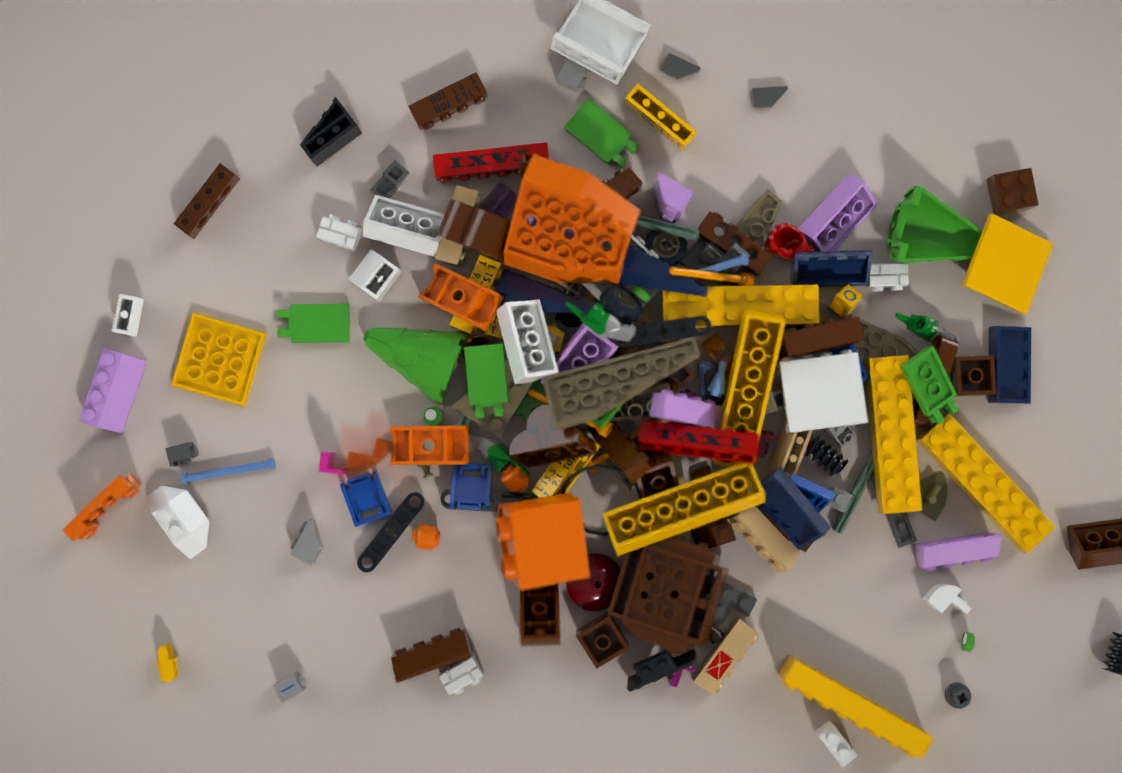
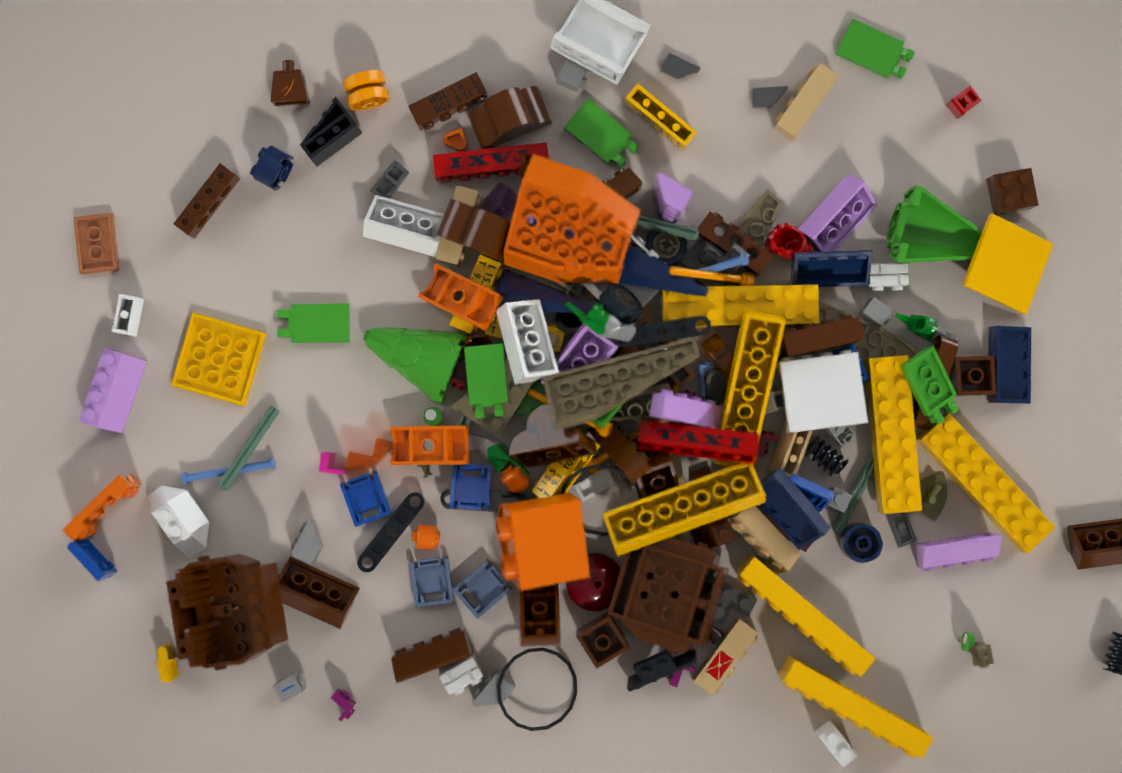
dark grey brick [165,442,199,467] -> none
white brick [316,214,362,251] -> none
white slope [348,249,402,302] -> none
bright green tile [632,286,651,303] -> none
light blue cone [707,361,727,397] -> none
yellow brick [829,284,863,317] -> none
white brick [922,583,972,614] -> none
dark grey piece [944,682,971,709] -> none
none -> blue container [67,539,117,581]
none -> nougat tile [73,213,120,275]
none -> reddish brown piece [166,554,288,671]
none -> sand green axle [218,406,279,490]
none -> dark blue brick [250,145,294,191]
none -> reddish brown torso [271,60,311,106]
none -> reddish brown slope [278,557,360,629]
none -> magenta bracket [331,688,356,721]
none -> light orange wheel [343,70,390,111]
none -> sand blue container [410,556,454,608]
none -> orange tile [443,127,468,152]
none -> dark red bracket [450,360,468,390]
none -> sand blue container [453,559,513,619]
none -> reddish brown brick [468,86,552,149]
none -> light grey slope [472,670,515,706]
none -> black piece [497,647,577,731]
none -> white tile [574,469,616,502]
none -> yellow brick [735,554,876,677]
none -> tan brick [774,62,839,141]
none -> bright green tile [835,19,915,79]
none -> dark blue brick [839,523,883,563]
none -> light grey brick [859,297,893,327]
none -> red slope [946,86,982,119]
none -> dark tan arm [970,642,994,668]

